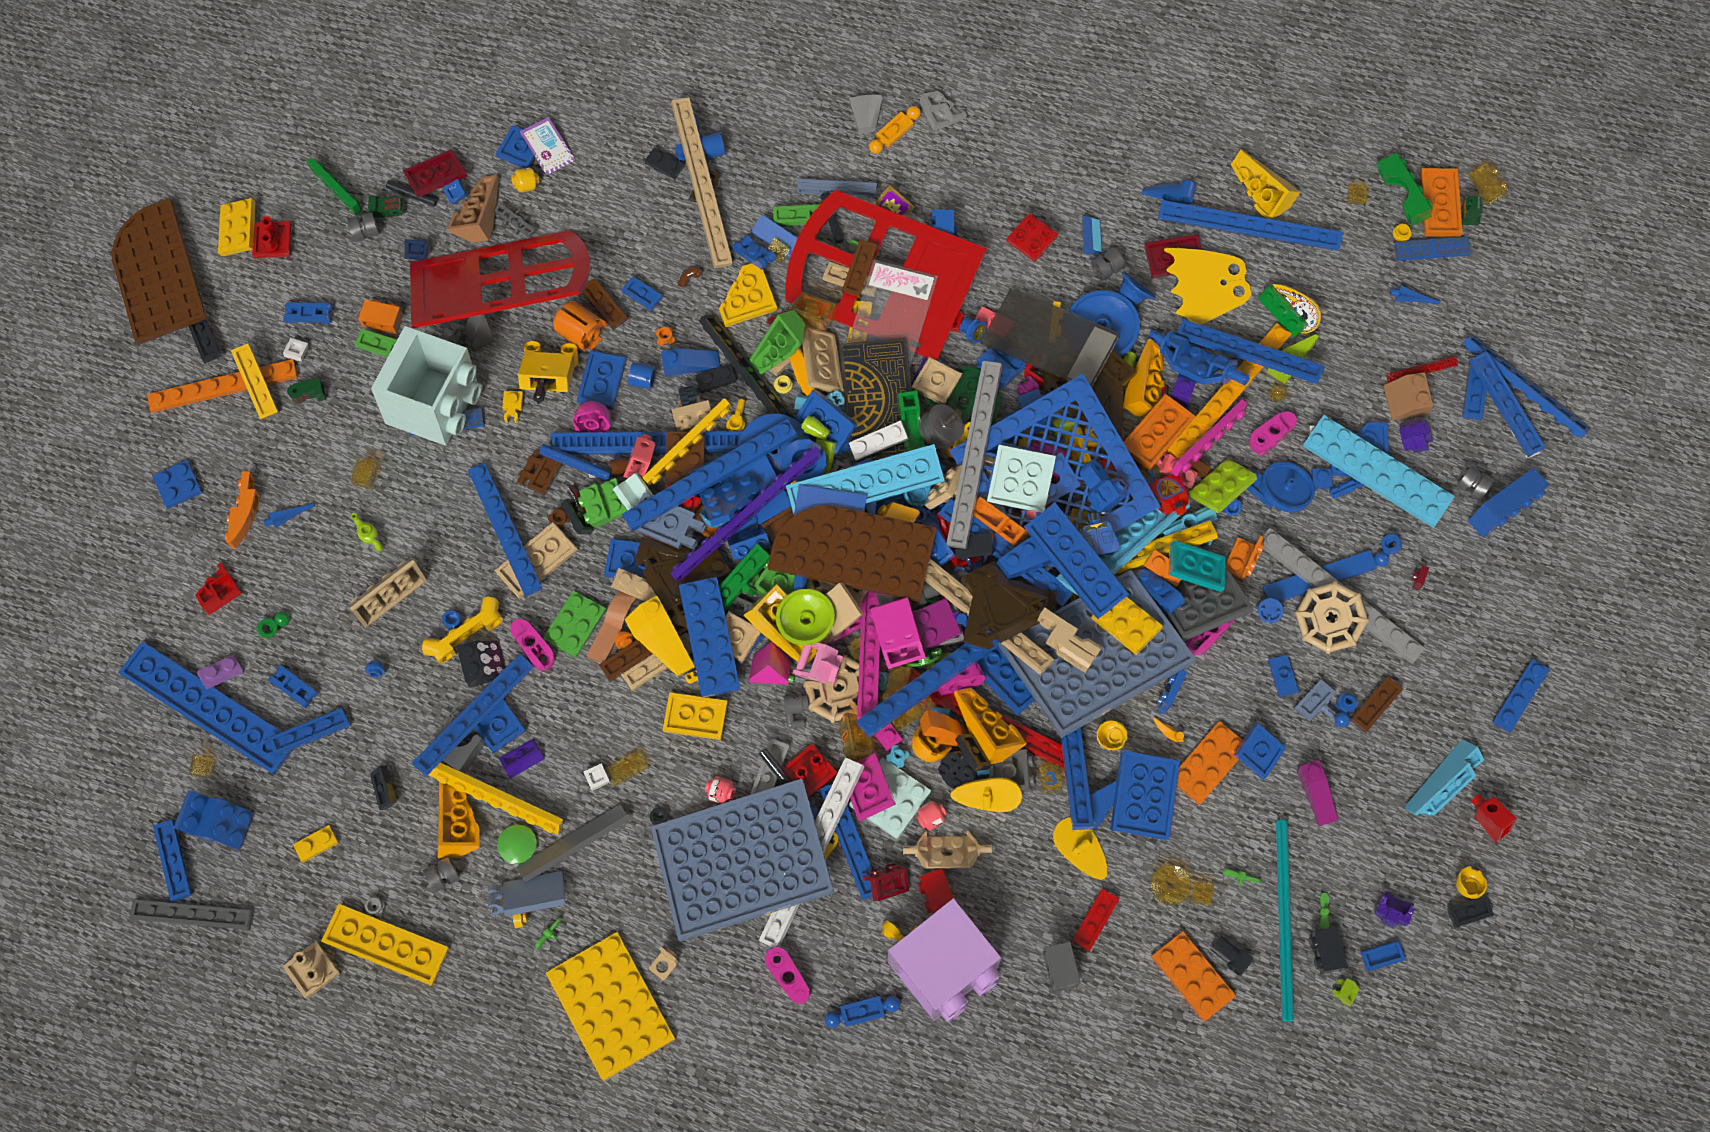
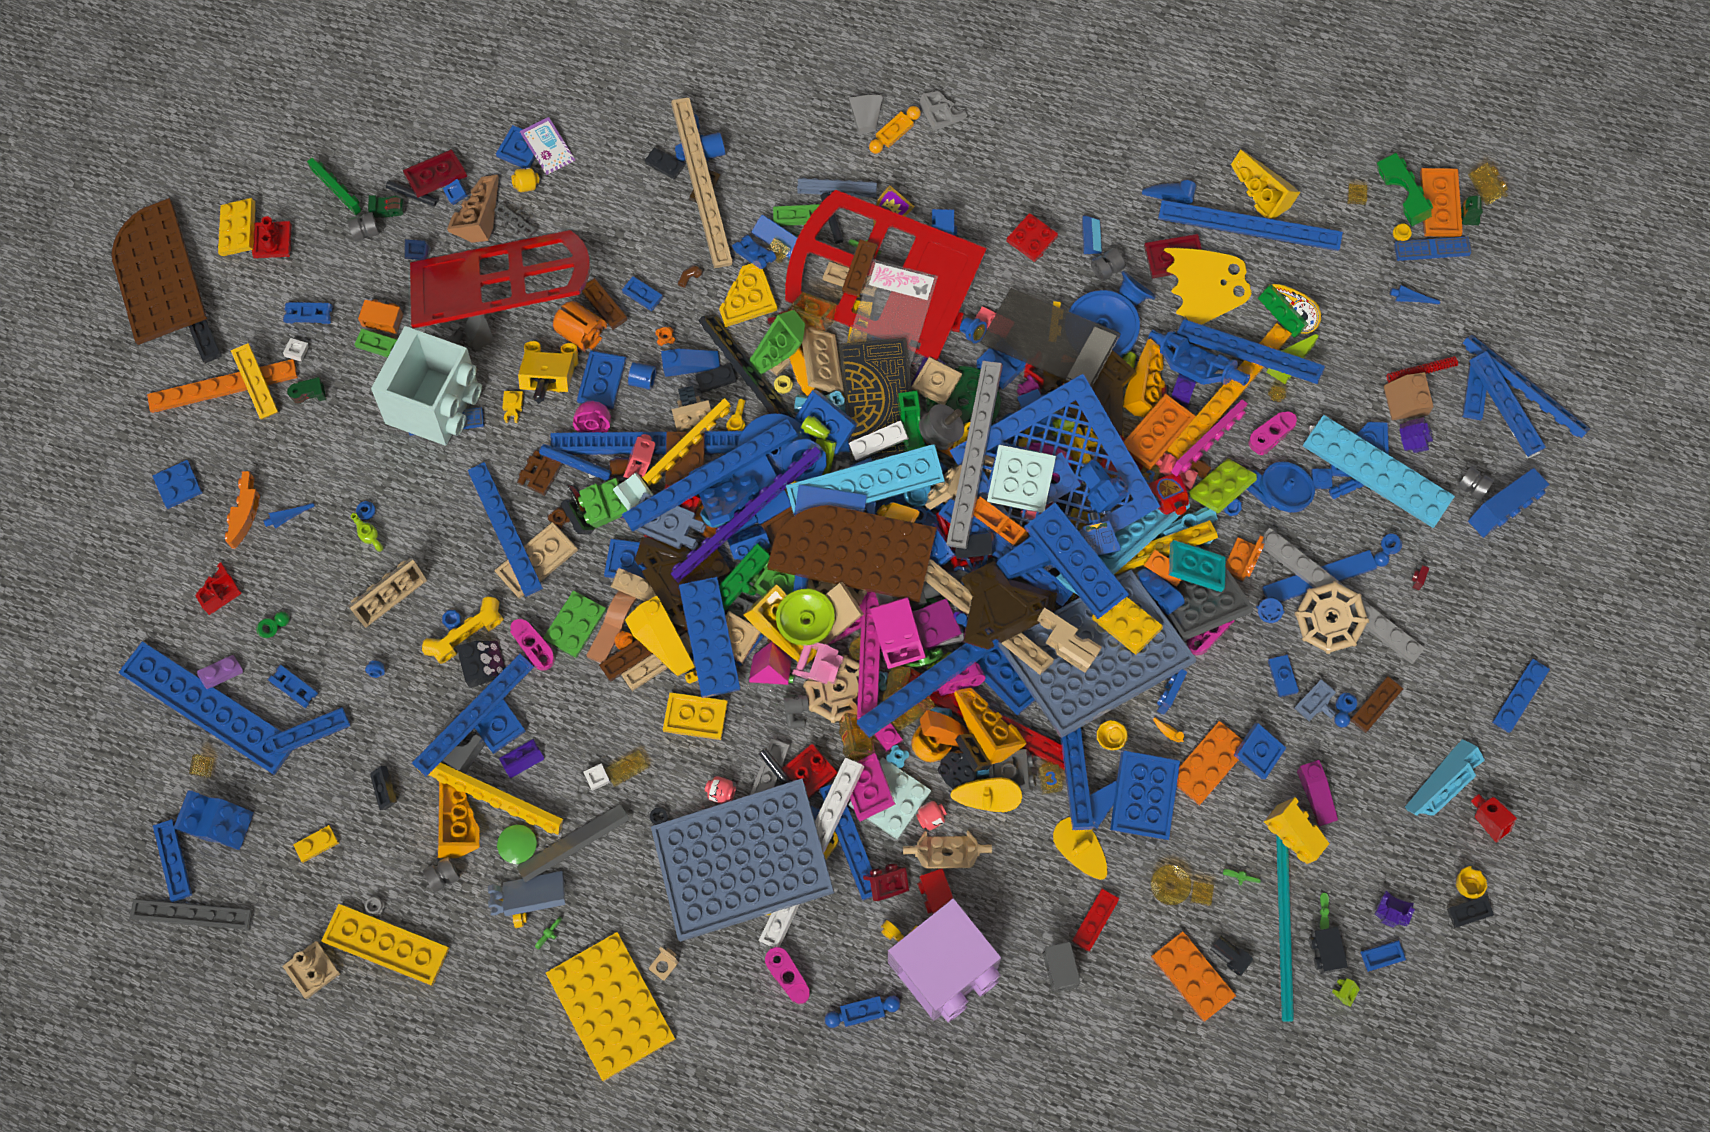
clear yellow brick [350,458,379,490] -> none
none -> blue plate [356,501,375,520]
none -> yellow wedge [1264,797,1330,864]

